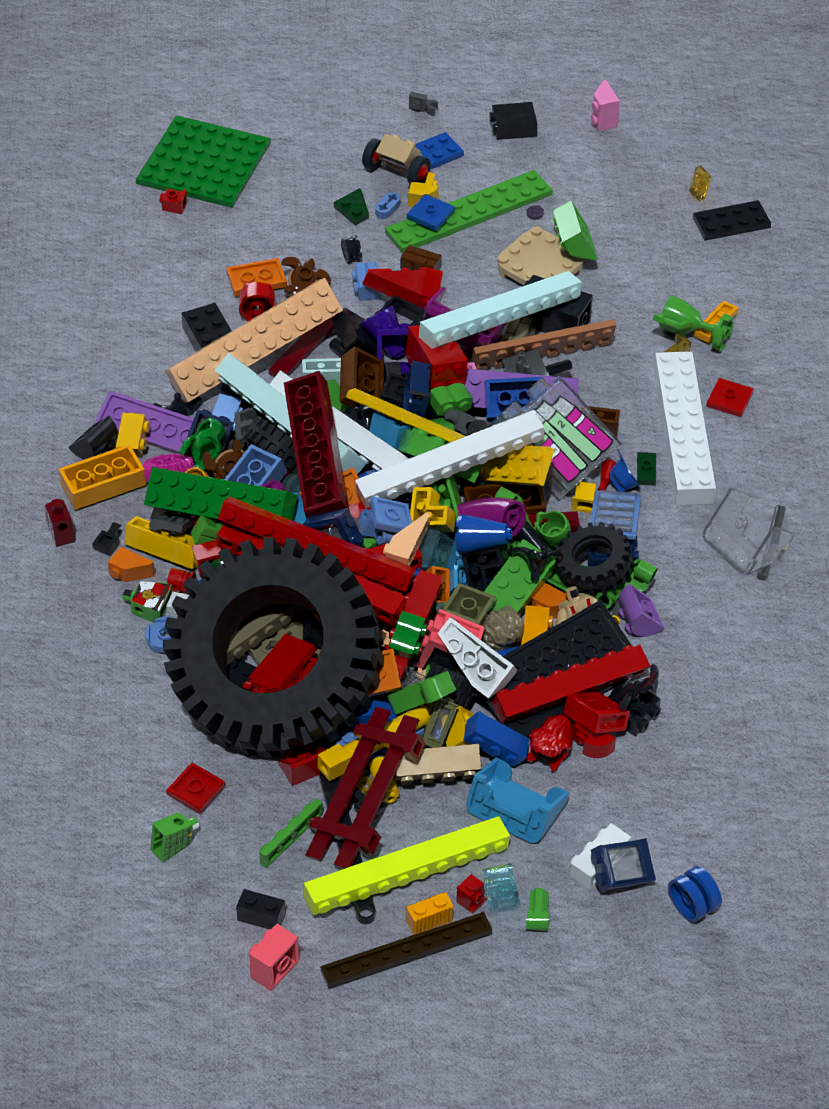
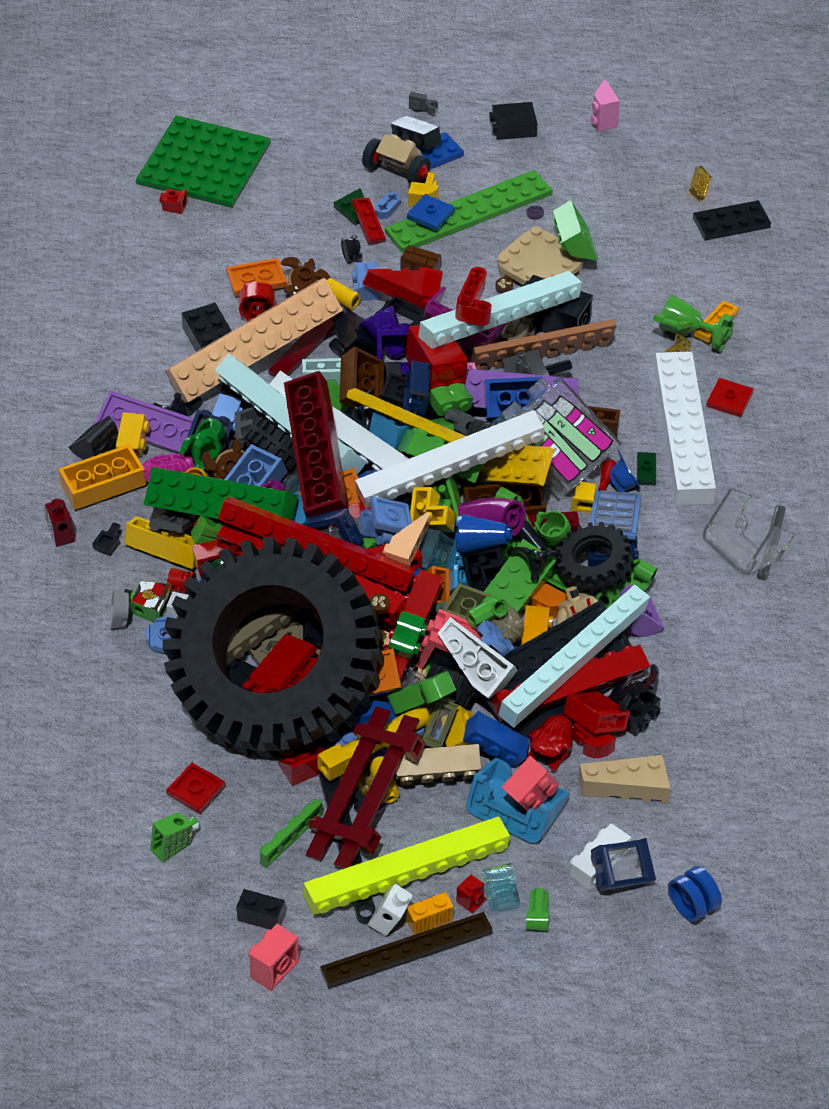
orange slope [108,547,155,582] -> none
none -> light grey piece [110,590,129,629]
none -> yellow brick [326,278,361,310]
none -> red tile [352,198,386,244]
none -> white torso [368,884,413,936]
none -> tile [369,593,390,614]
none -> black brick [391,116,442,150]
none -> red beam [455,267,492,326]
none -> bright green piece [465,596,508,628]
none -> medium blue plate [477,620,514,657]
none -> reddish brown tile [495,277,513,294]
none -> light aqua brick [498,585,650,728]
none -> coral brick [502,756,560,811]
none -> tan wedge [578,755,671,803]

